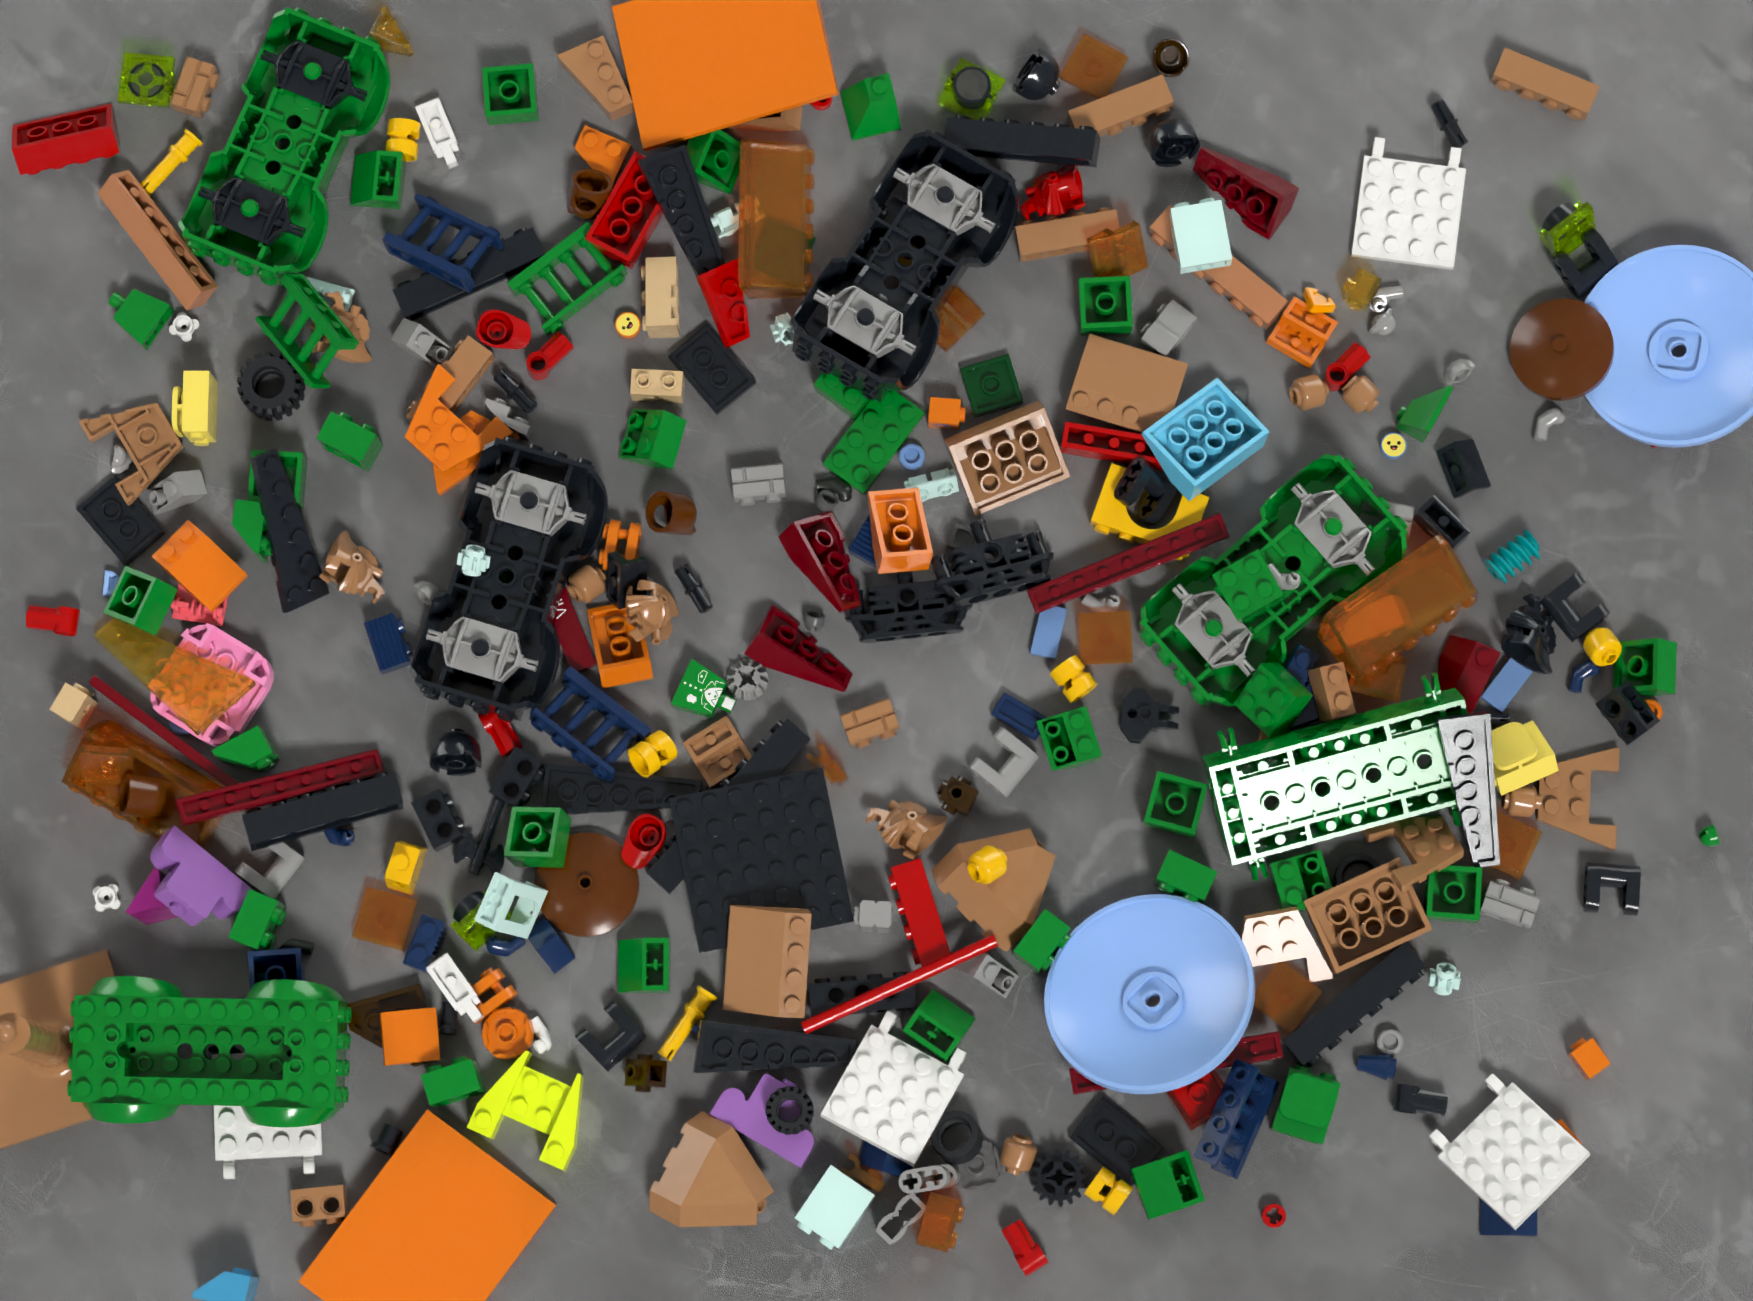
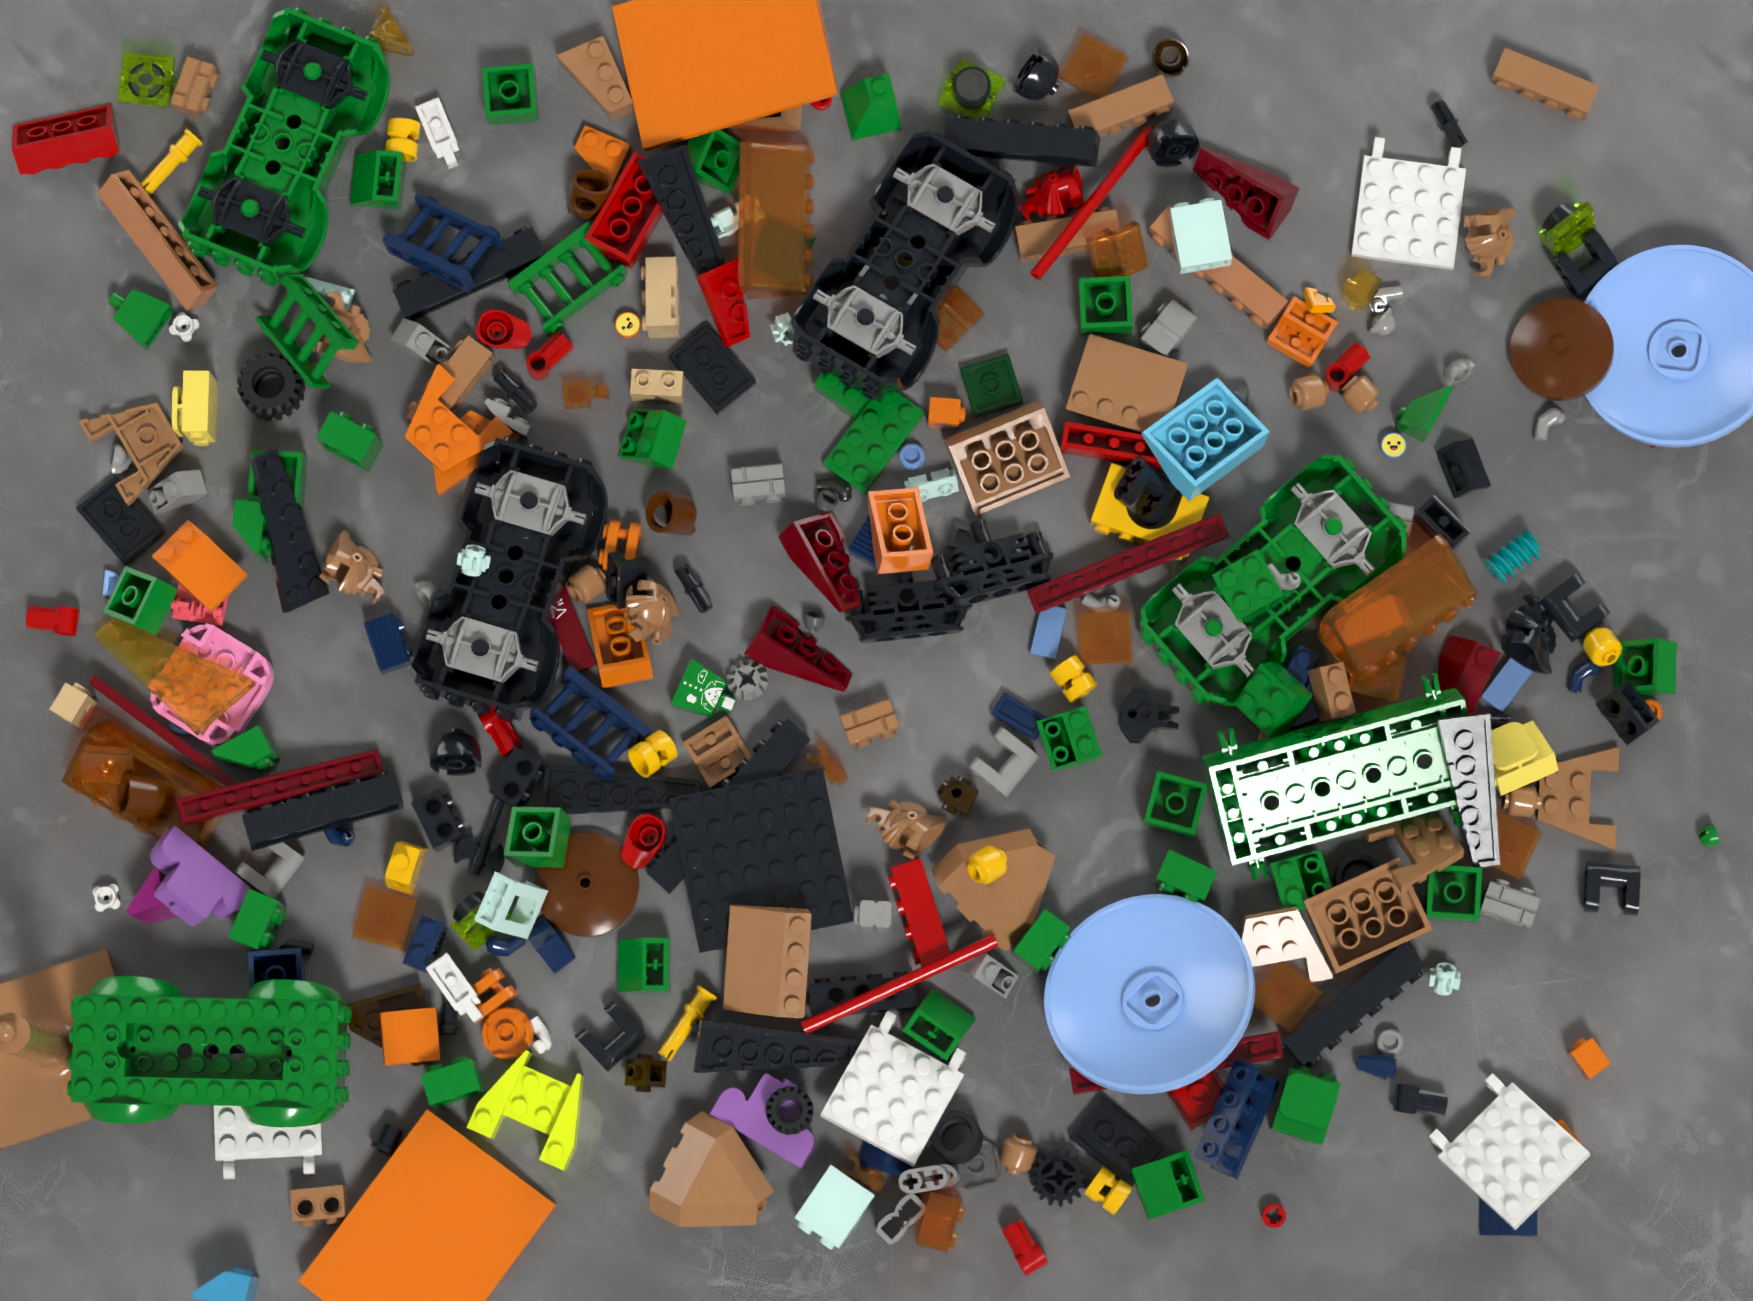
none -> clear orange plate [562,380,610,410]
none -> red piece [1030,126,1152,280]
none -> medium nougat helmet [1464,207,1516,278]

